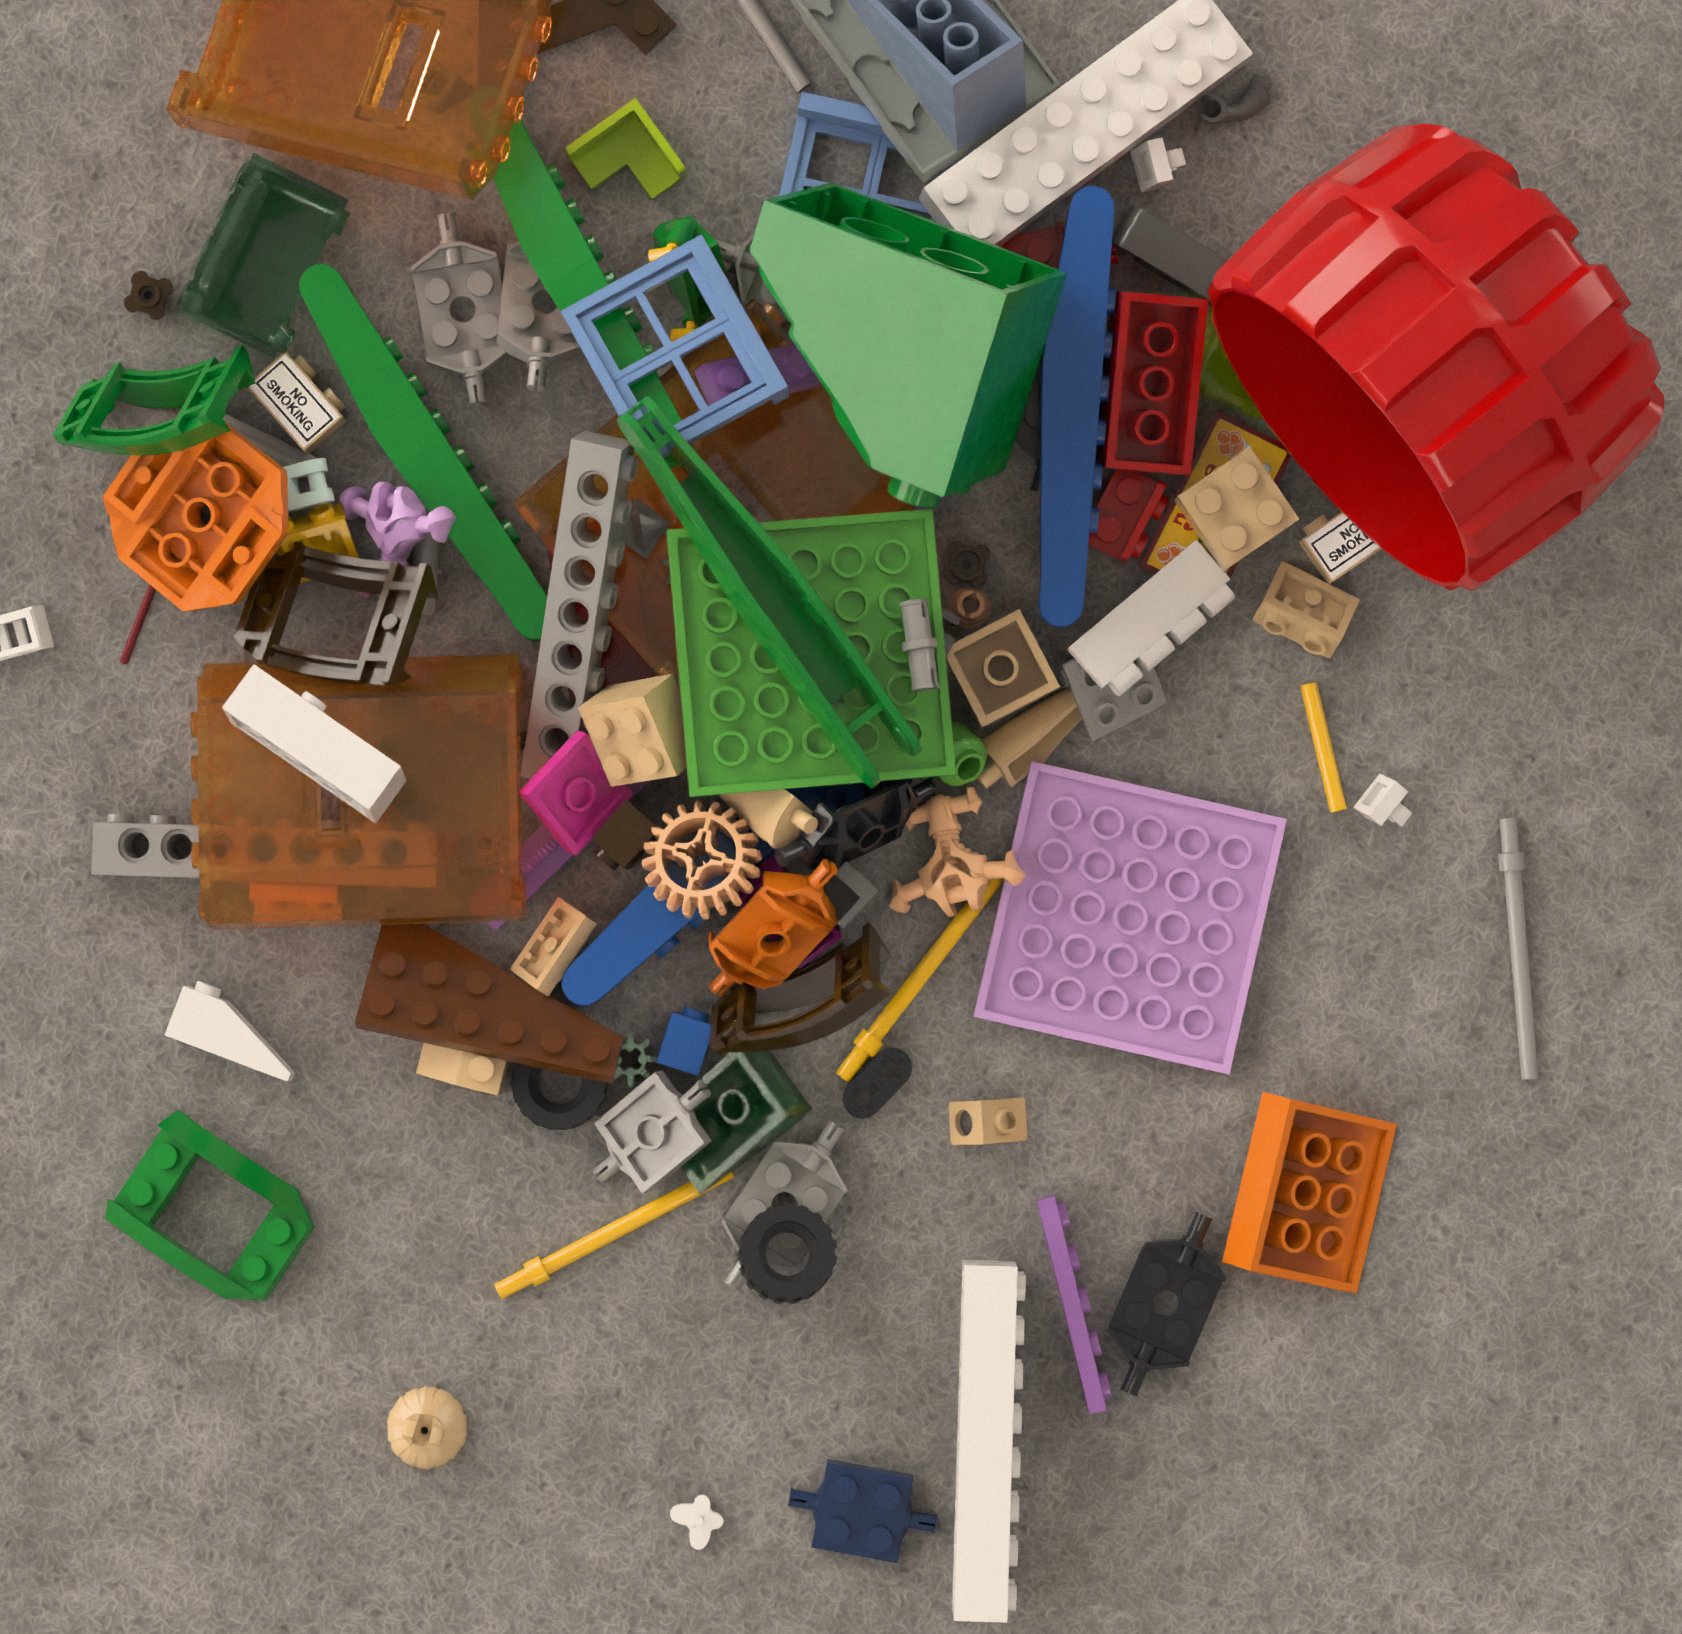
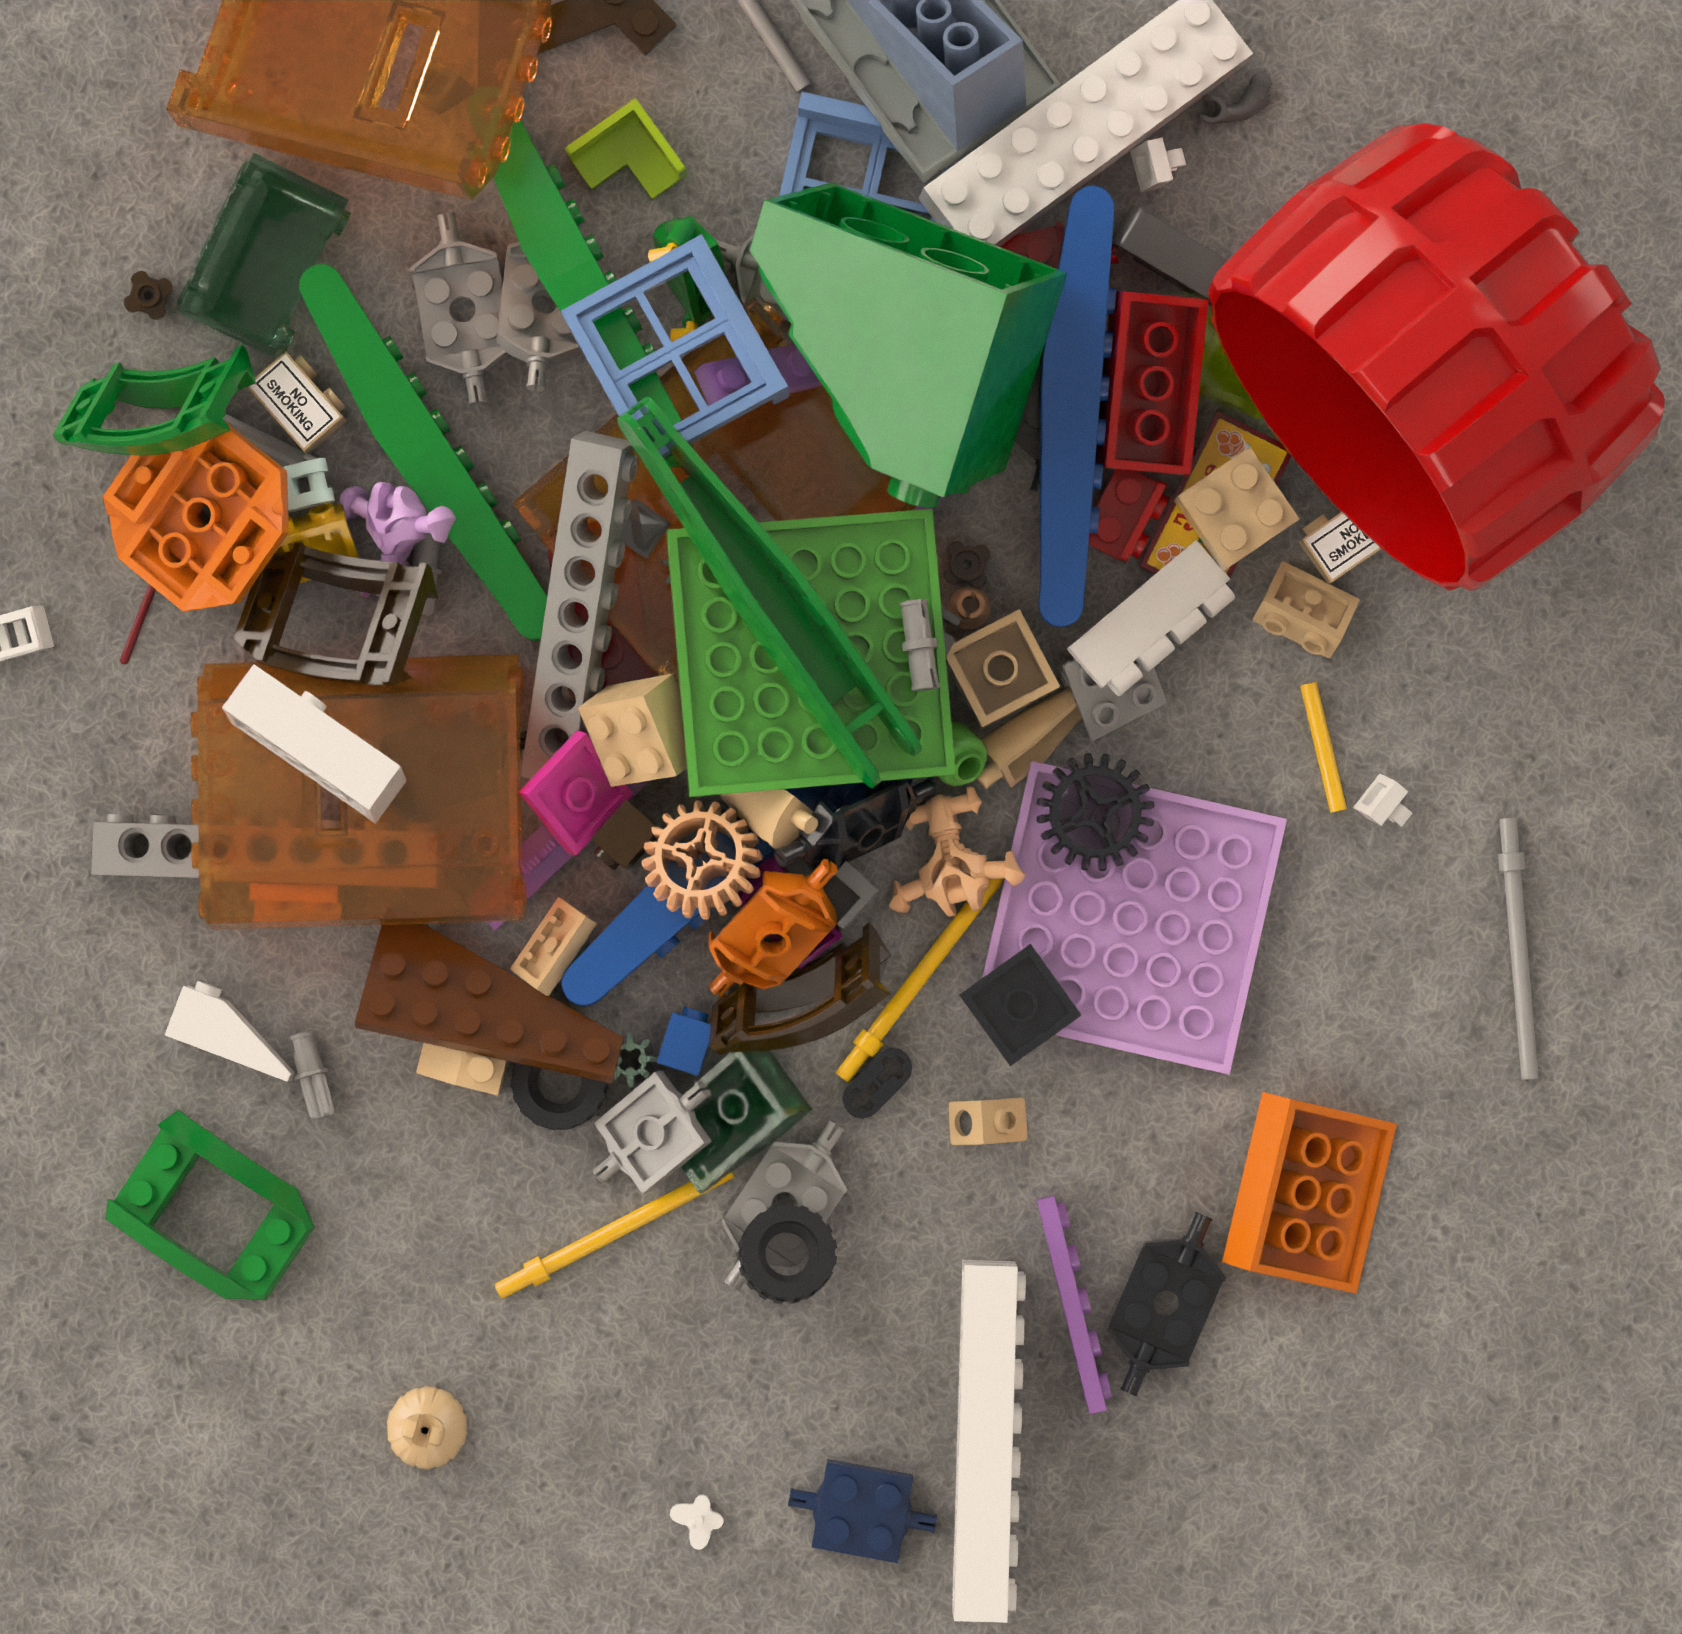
none -> light grey axle [287,1030,334,1119]
none -> black plate [959,944,1081,1066]
none -> black gear [1036,753,1154,871]

